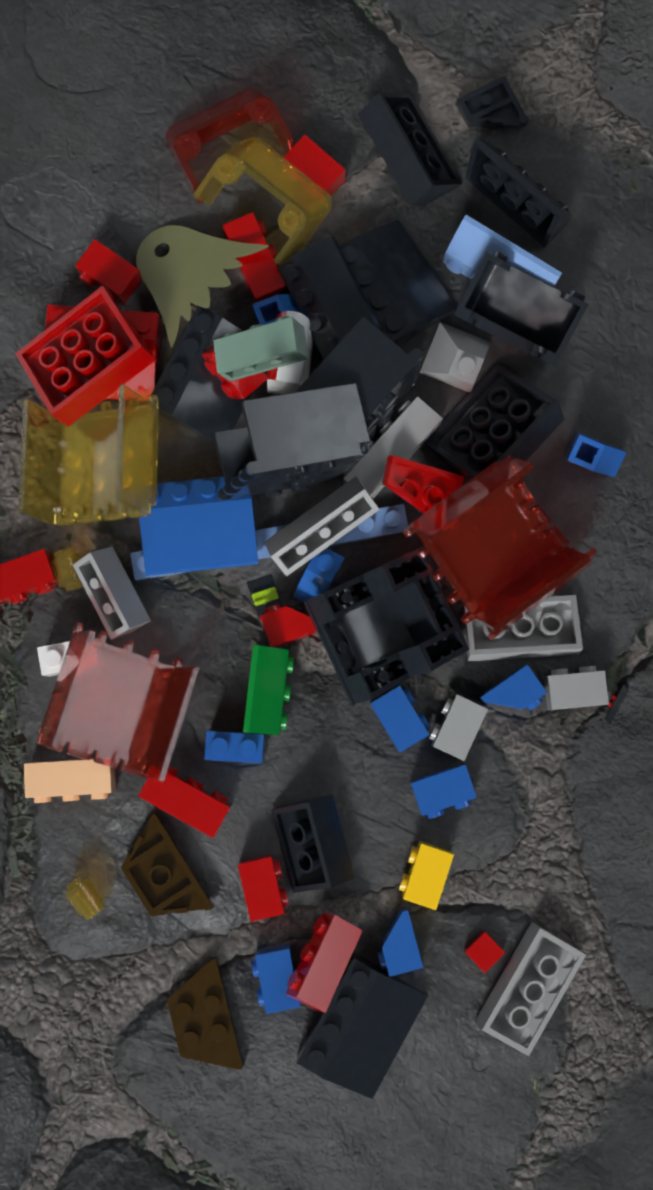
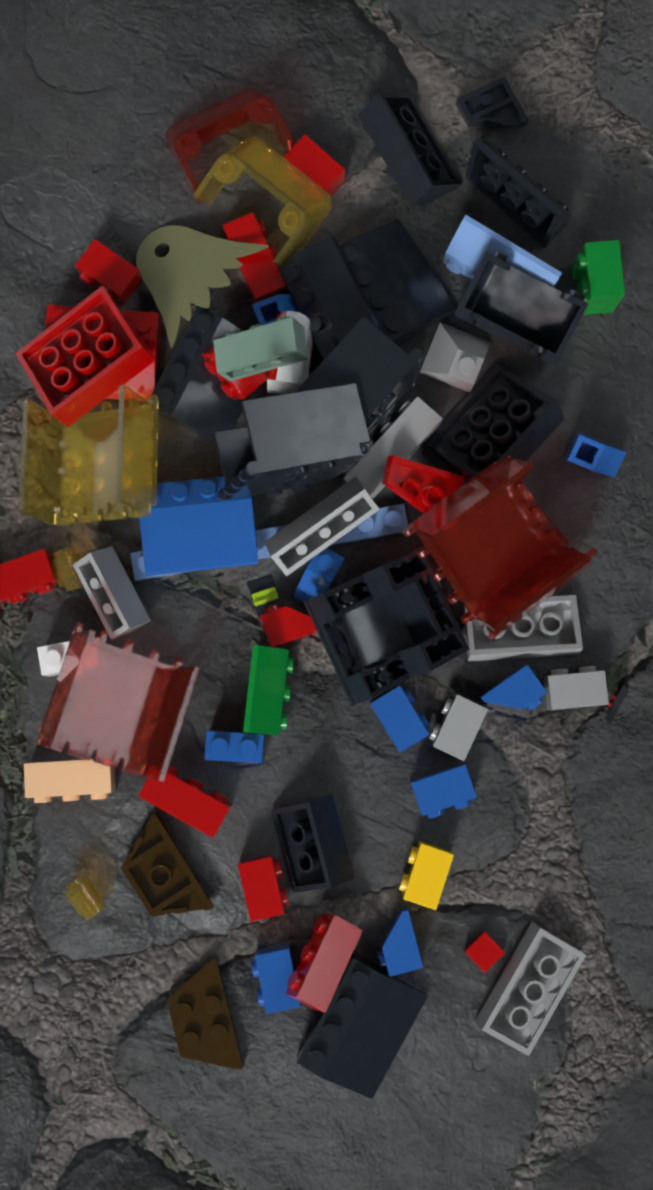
none -> green brick [571,240,625,315]

